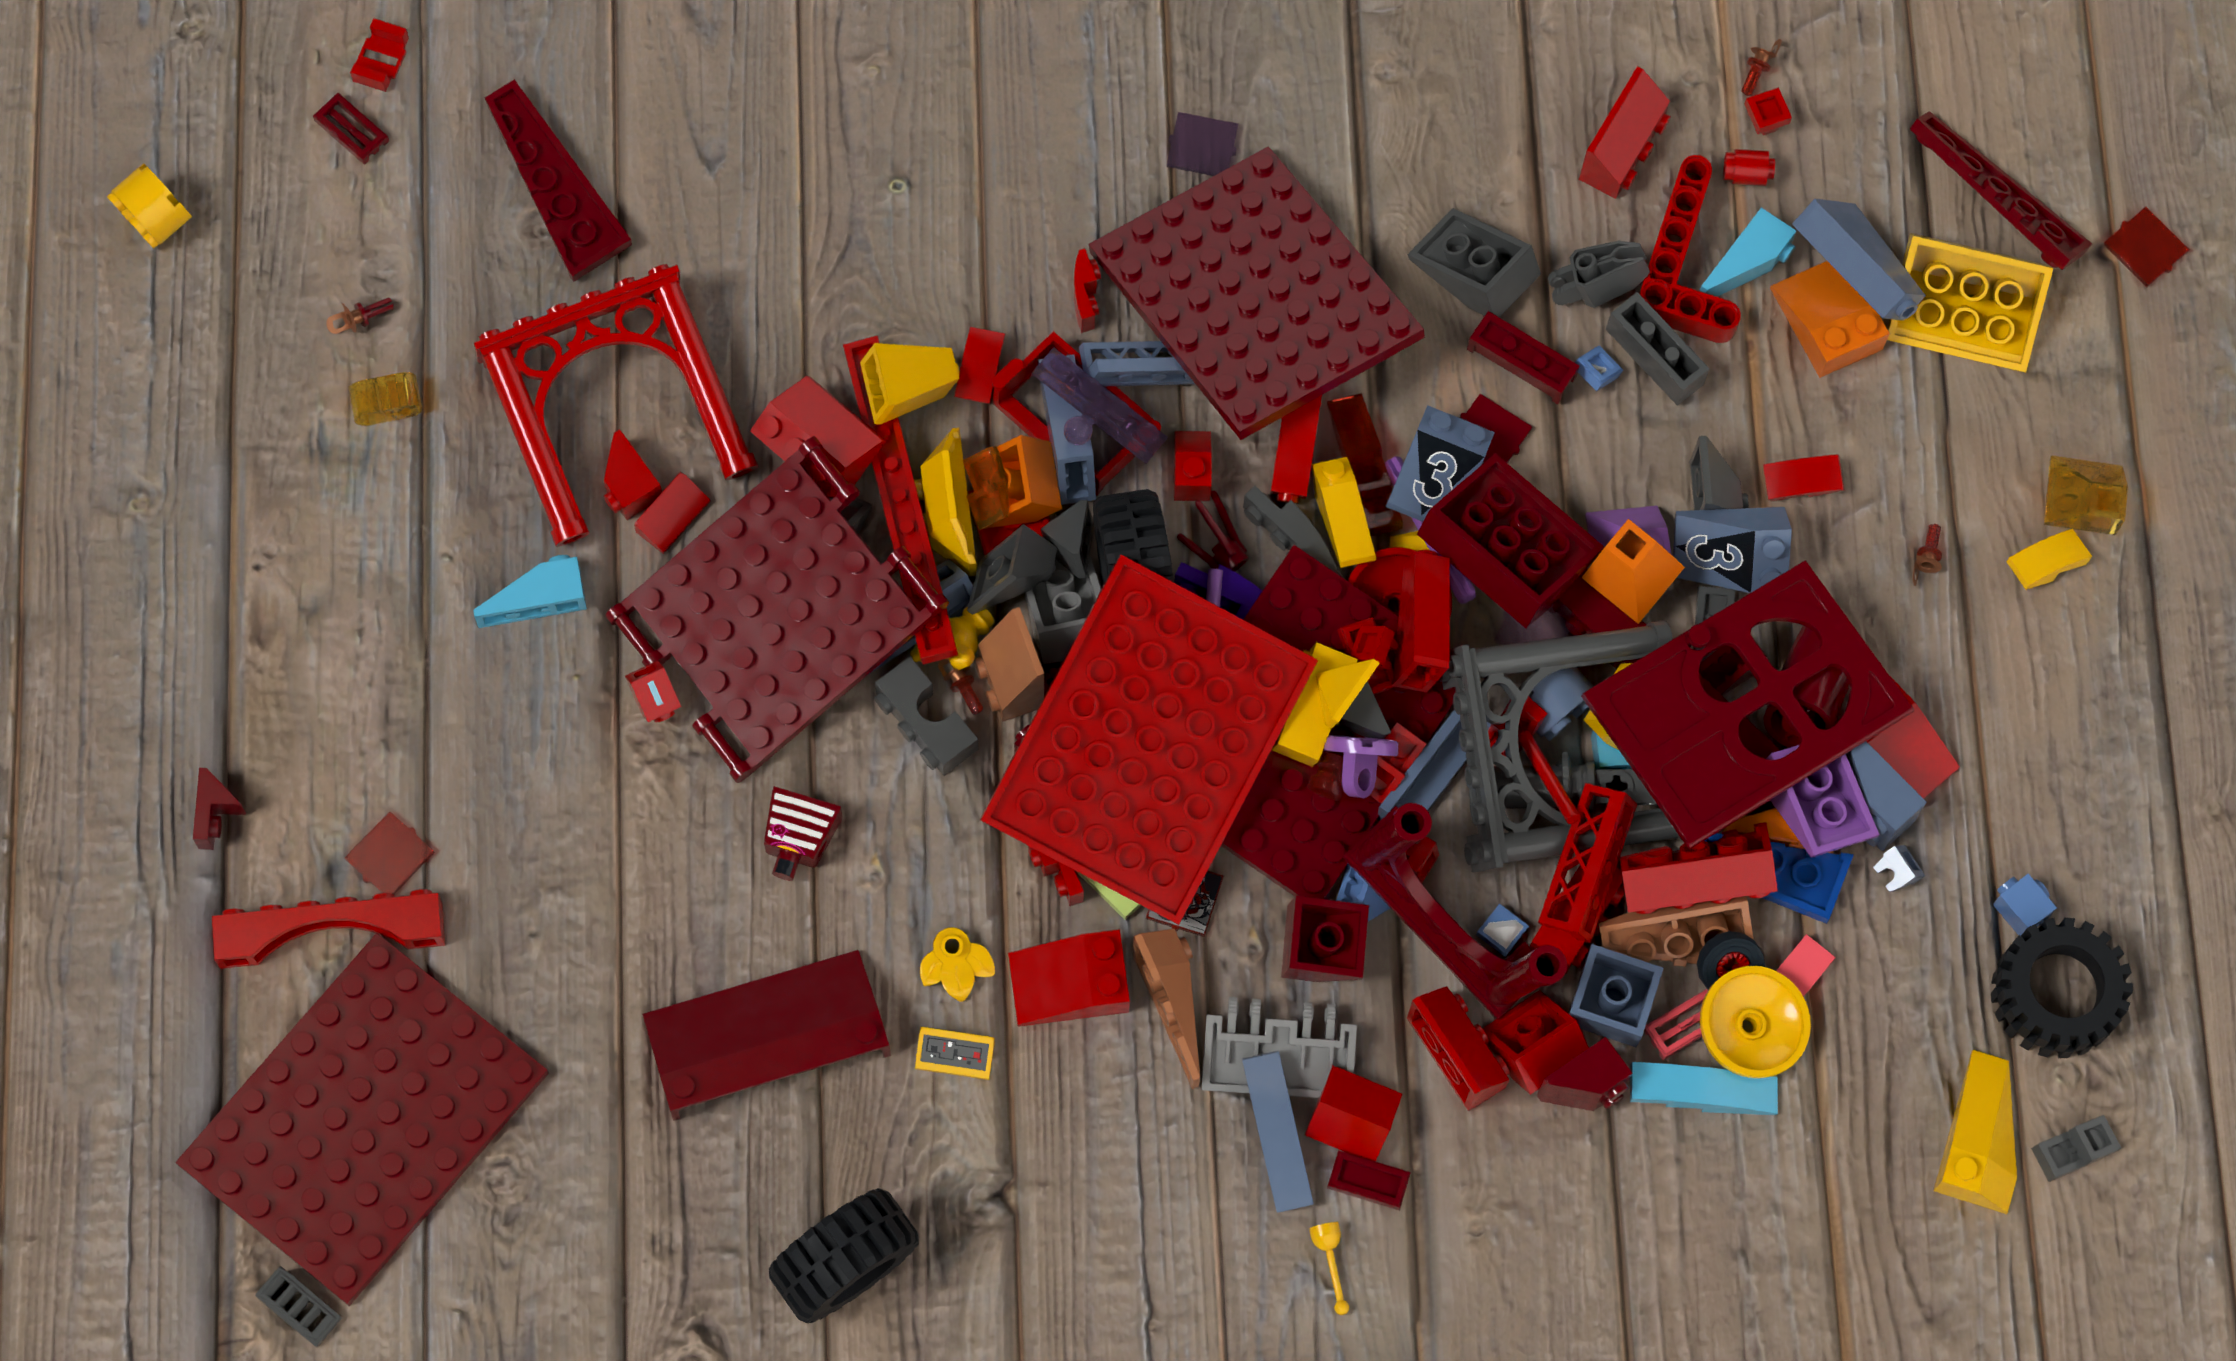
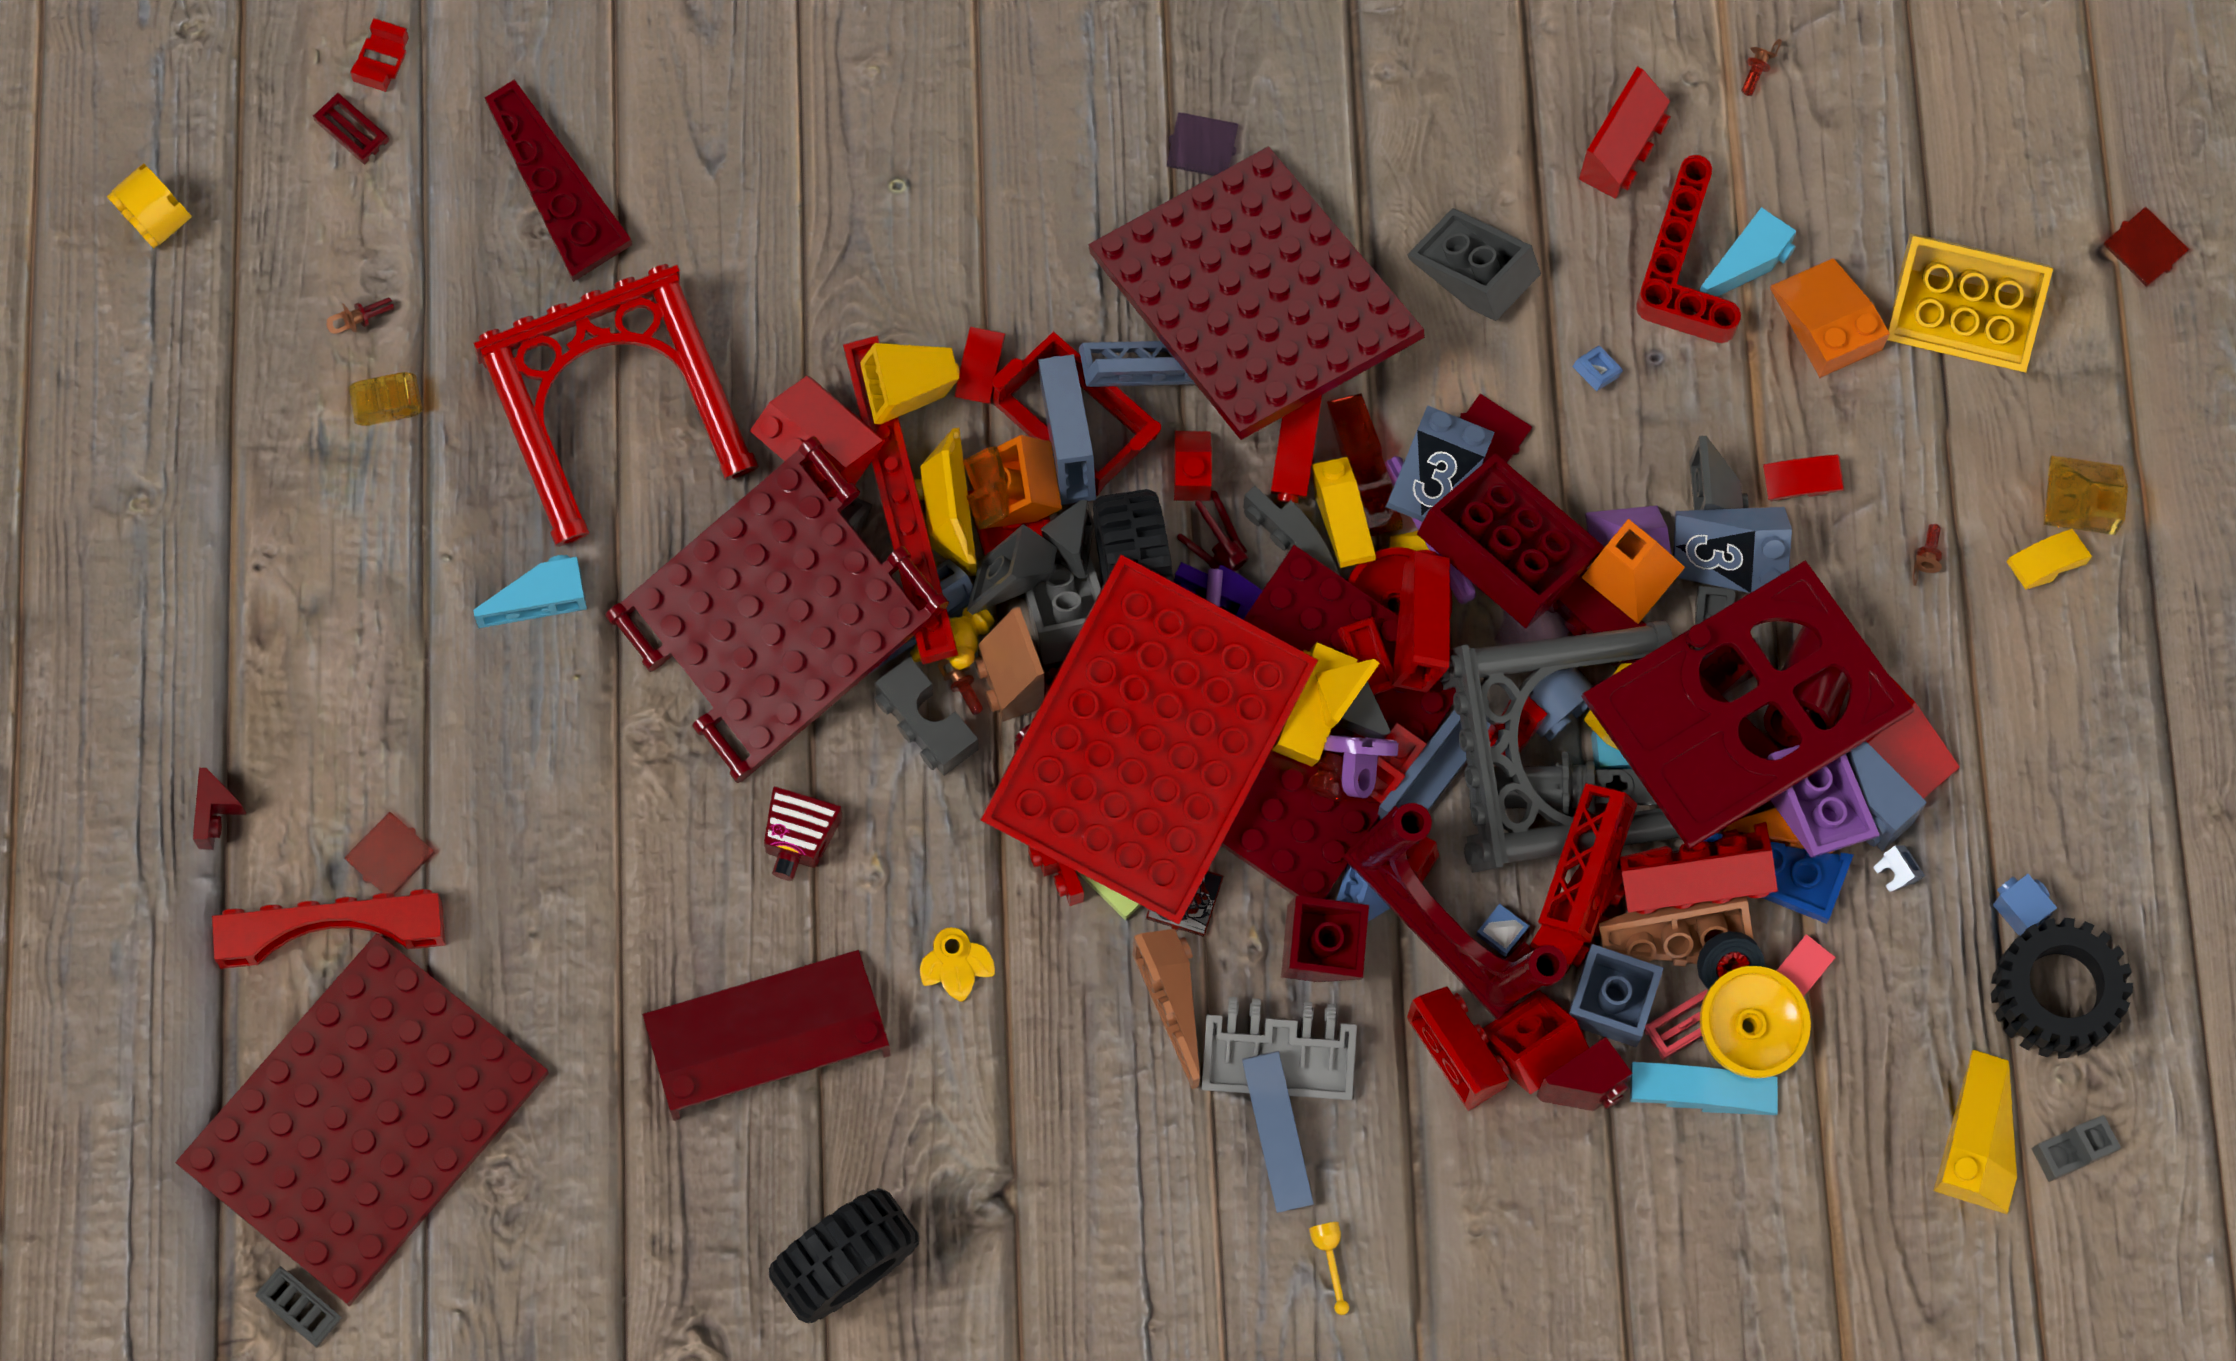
red slope [603,429,662,520] -> none
red brick [625,661,681,722] -> none
red slope [634,472,711,554] -> none
slope [915,1027,995,1080] -> none
red slope [1008,929,1130,1027] -> none
clear purple plate [1032,348,1168,464] -> none
red slope [1074,249,1101,333] -> none
red slope [1304,1065,1403,1161] -> none
dark red tile [1327,1150,1411,1211] -> none
red tile [1350,626,1399,670] -> none
dark red container [1467,311,1580,405] -> none
red bar [1518,731,1580,824] -> none
dark grey hinge [1548,241,1650,308] -> none
dark grey brick [1606,292,1710,406] -> none
red brick [1723,149,1775,186] -> none
red tile [1744,87,1792,136] -> none
sand blue slope [1792,198,1926,320] -> none
dark red wing [1910,111,2092,270] -> none

